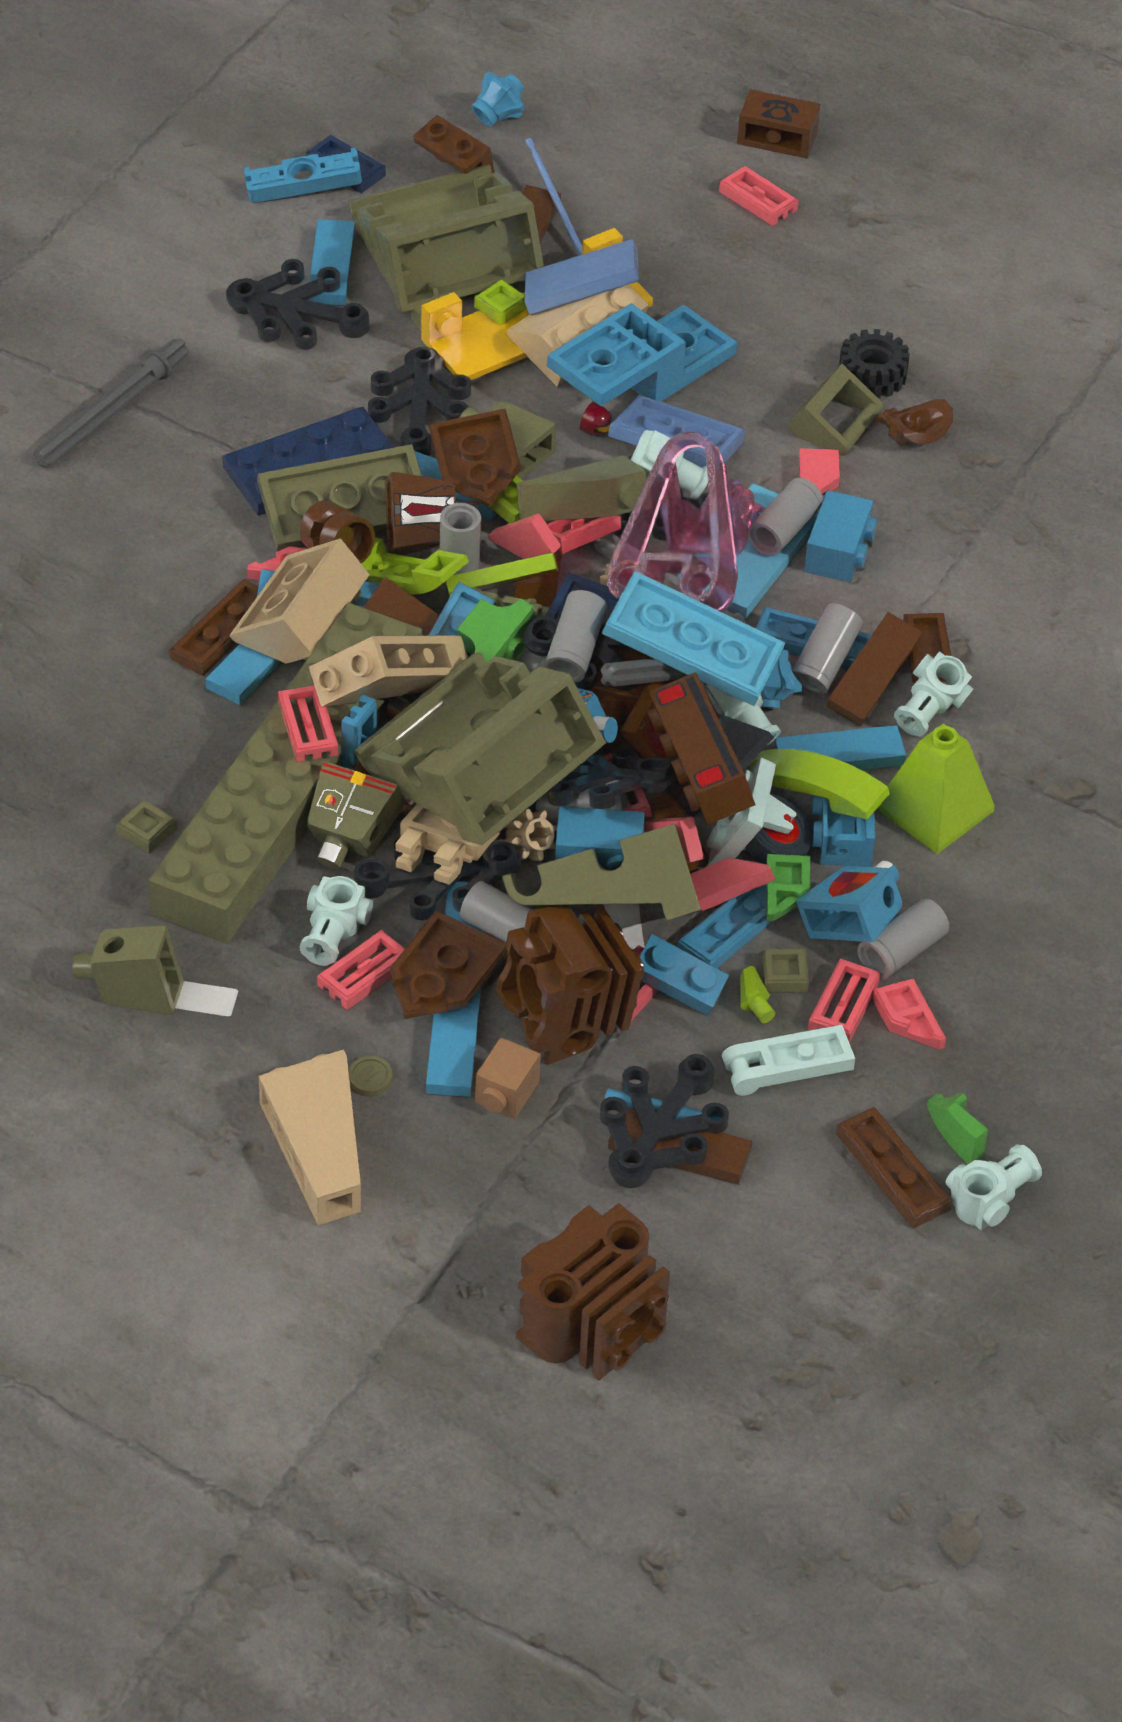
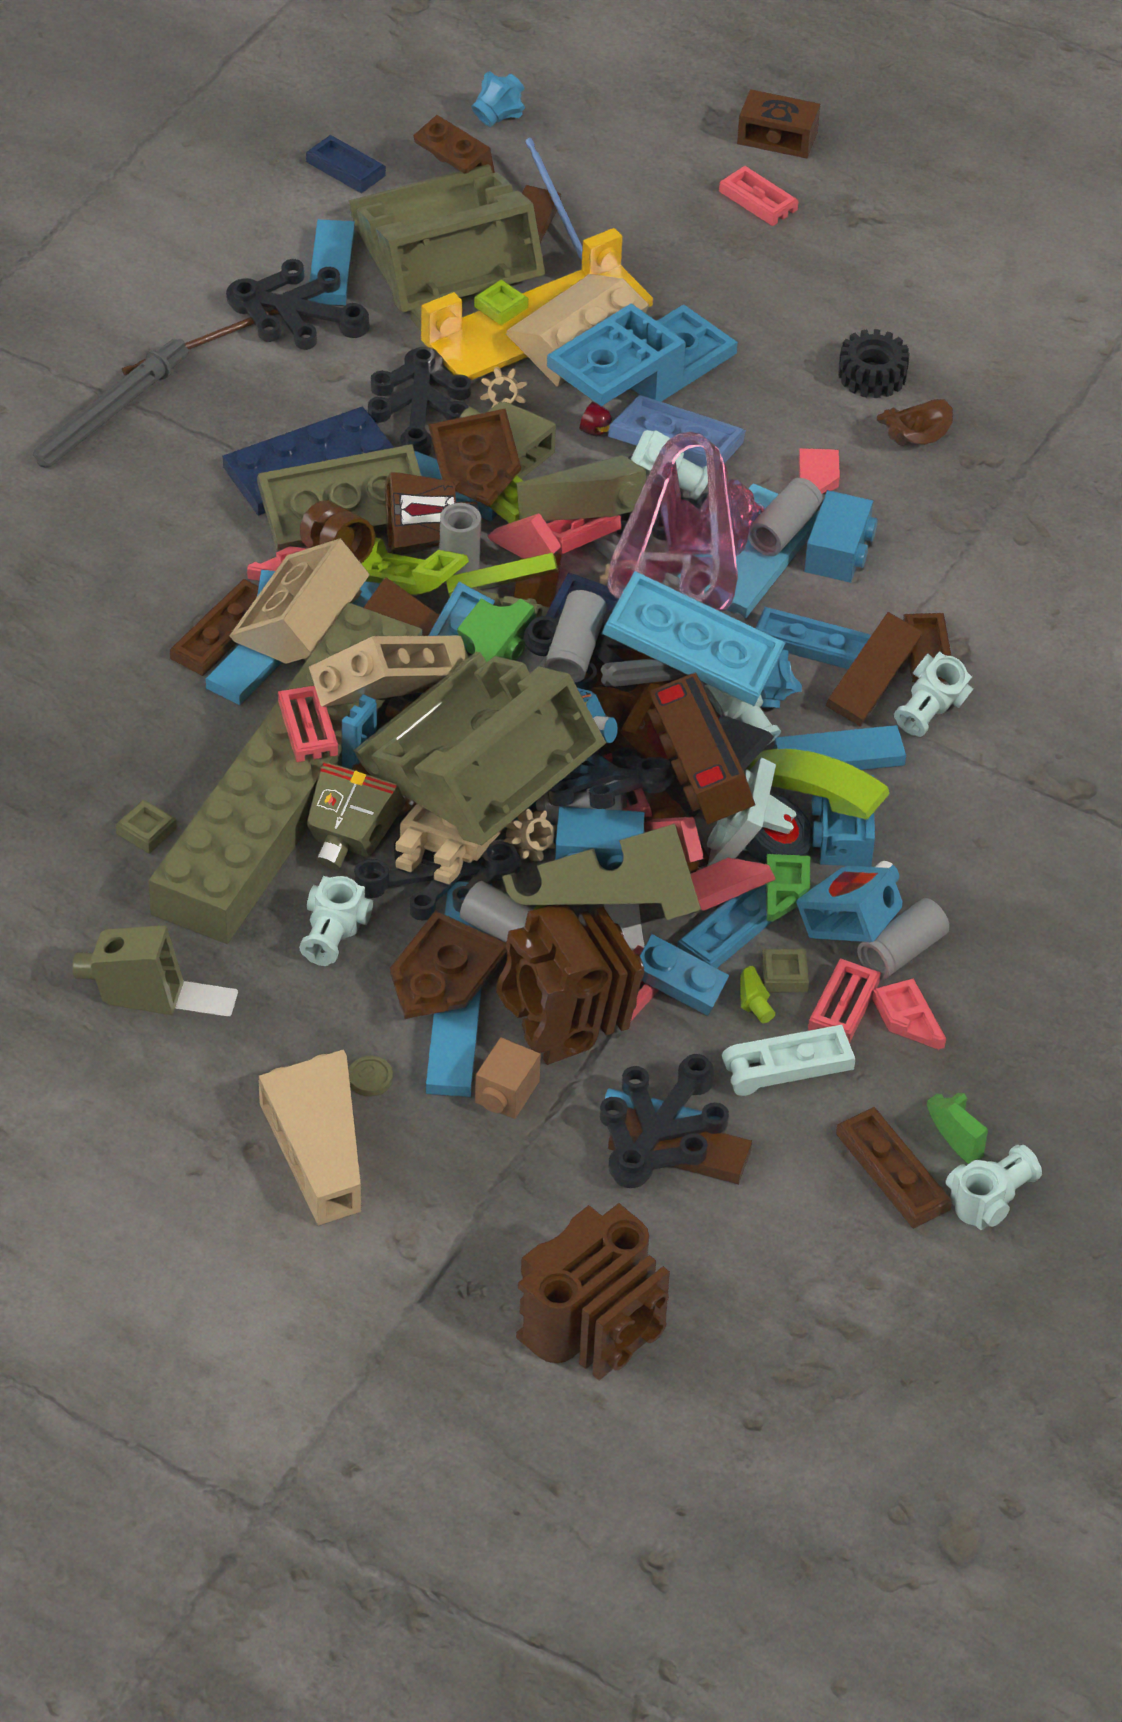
dark azure piece [244,148,362,203] -> none
coral tile [317,930,405,1010] -> none
medium blue tile [525,239,639,315] -> none
olive tile [785,364,884,455] -> none
light grey pin [792,603,863,694] -> none
lime slope [877,723,995,854] -> none
none -> reddish brown piece [122,309,279,375]
none -> tan gear [480,367,527,407]

